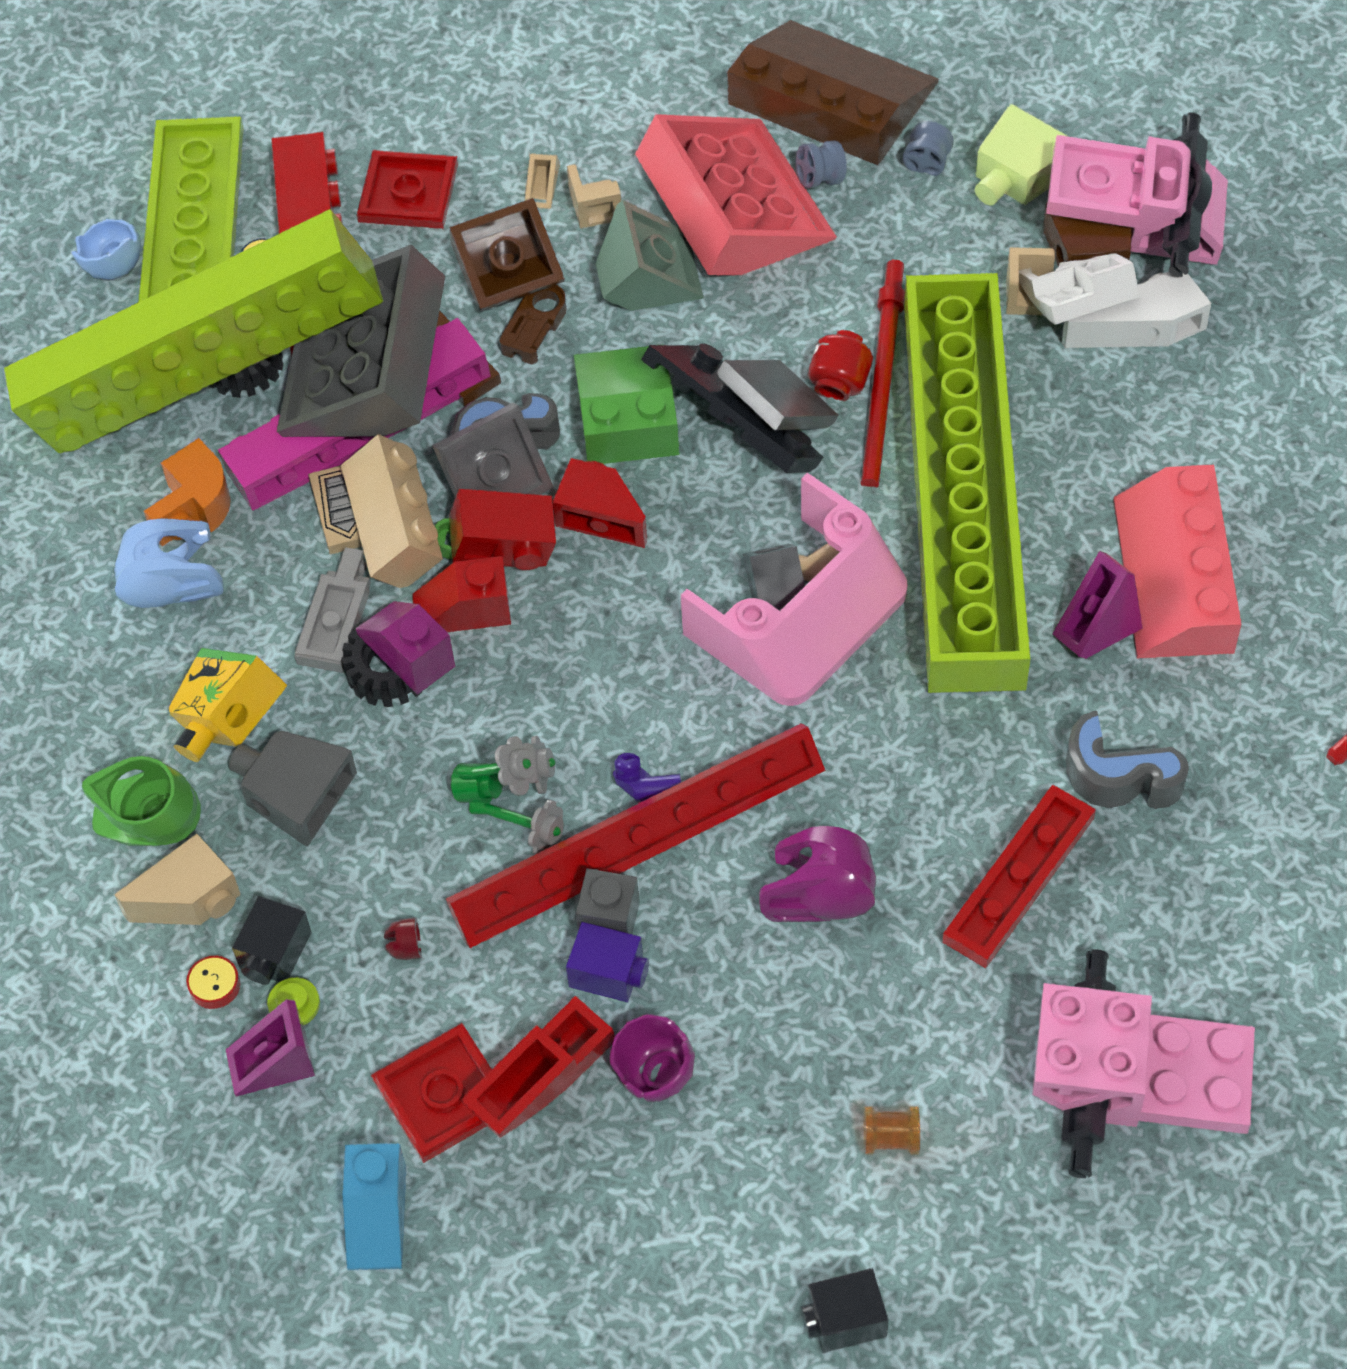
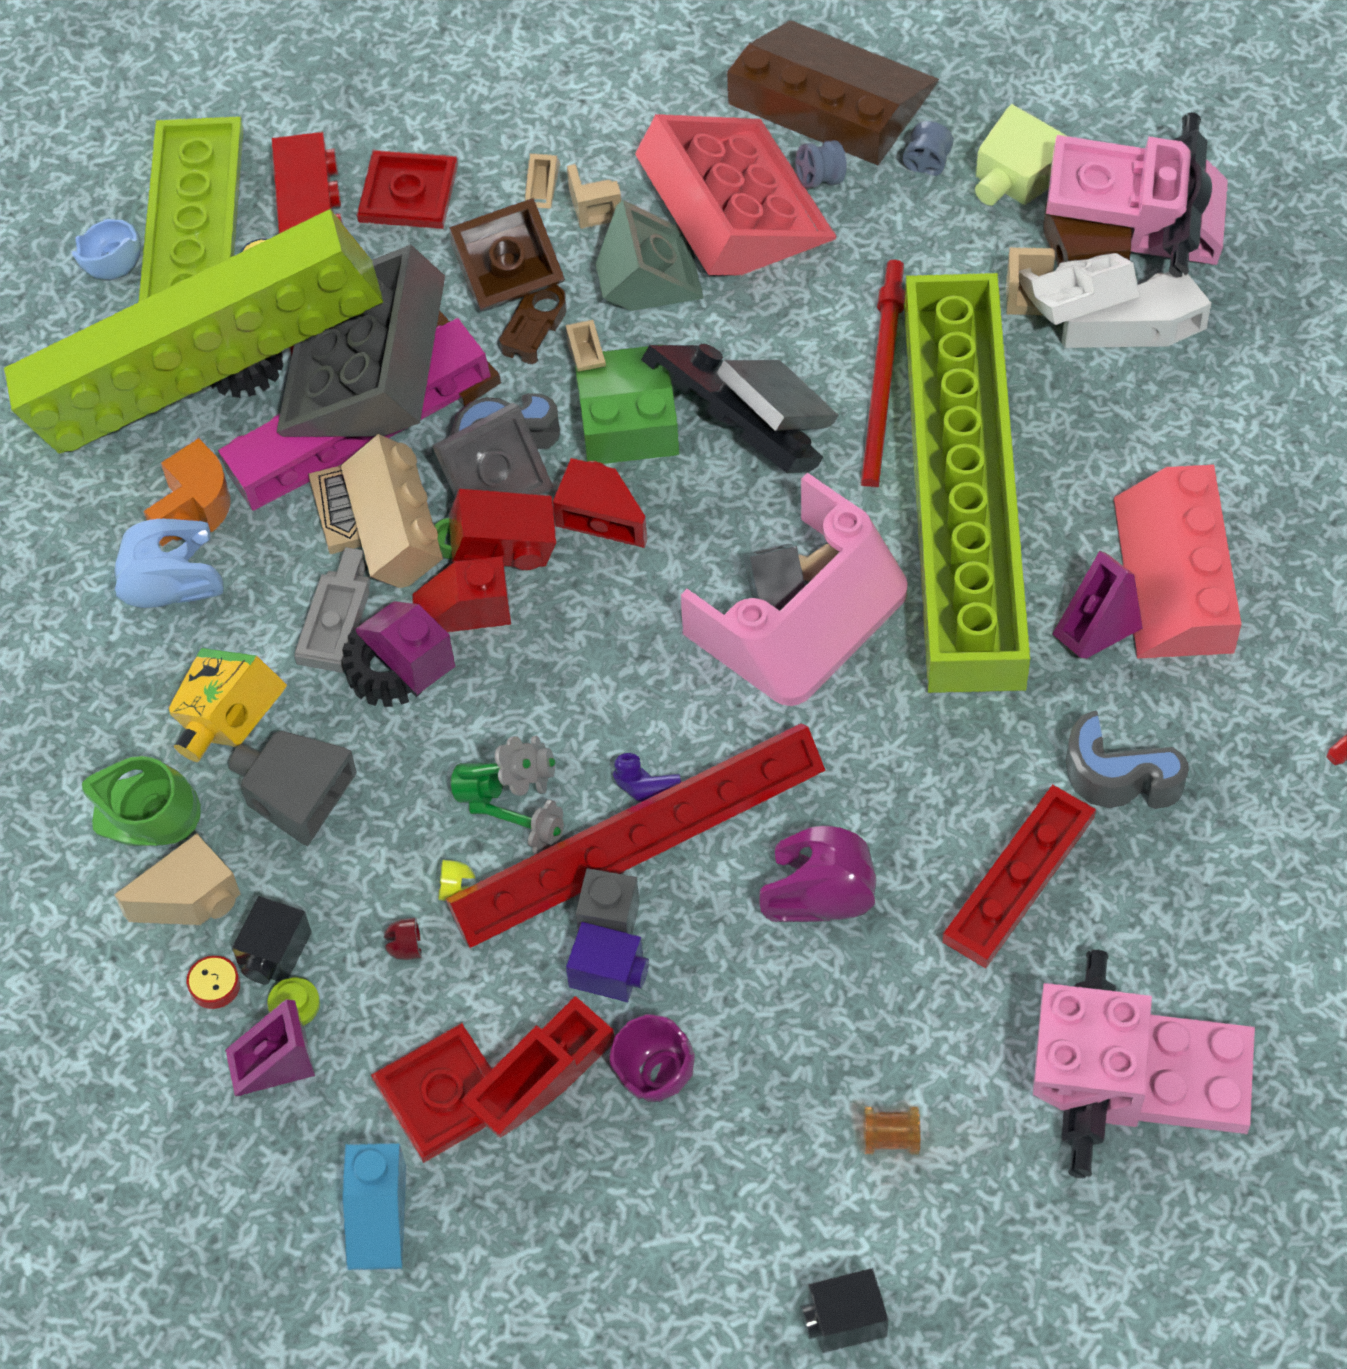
red head [807,330,873,401] -> none
none -> neon yellow hinge [438,860,475,901]
none -> tan piece [566,320,606,372]

